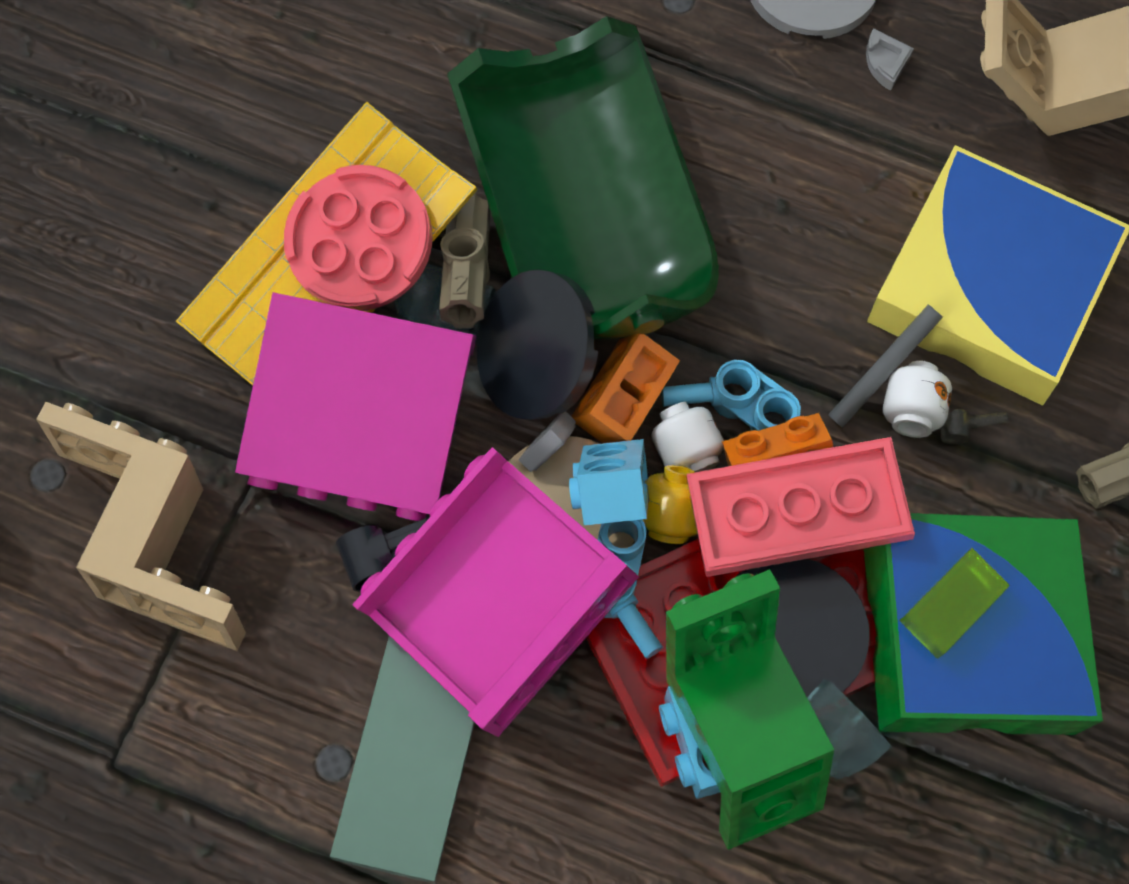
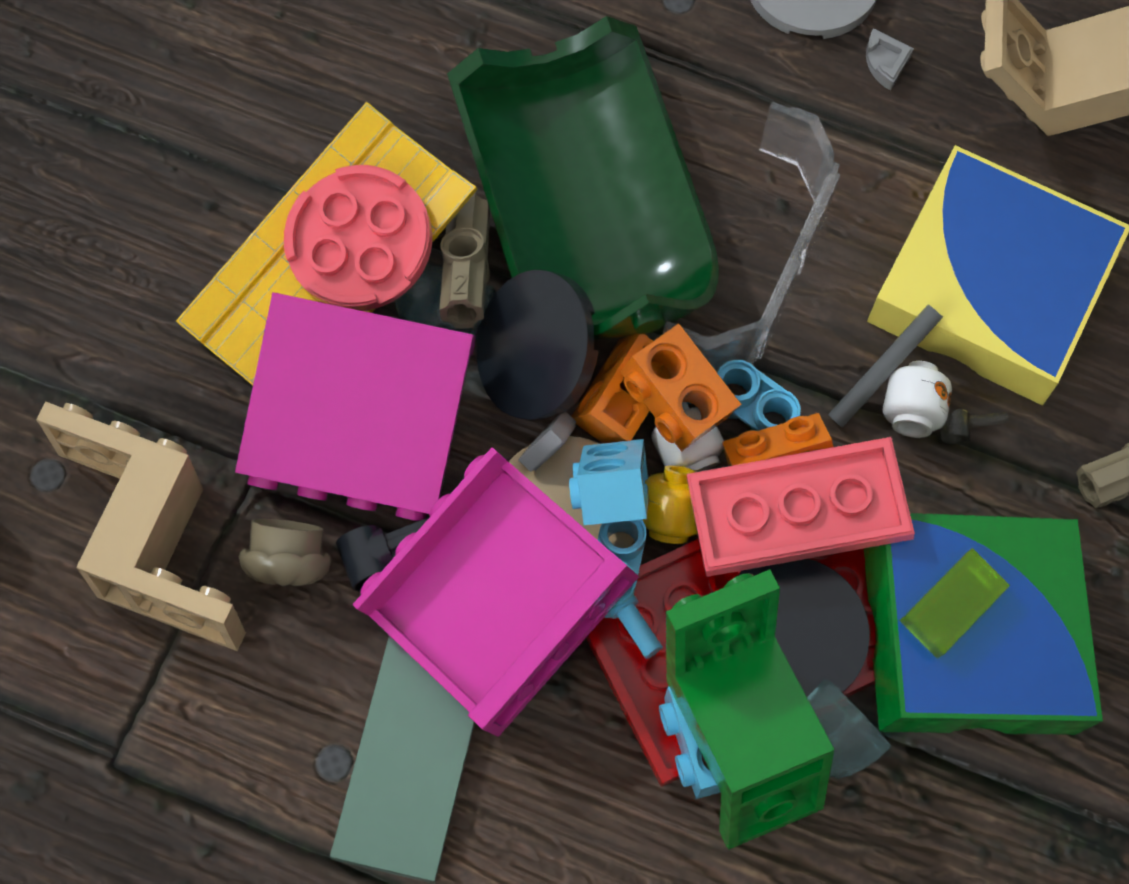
none -> dark tan piece [239,518,332,586]
none -> orange brick [620,323,742,452]
none -> clear windscreen [663,101,841,372]

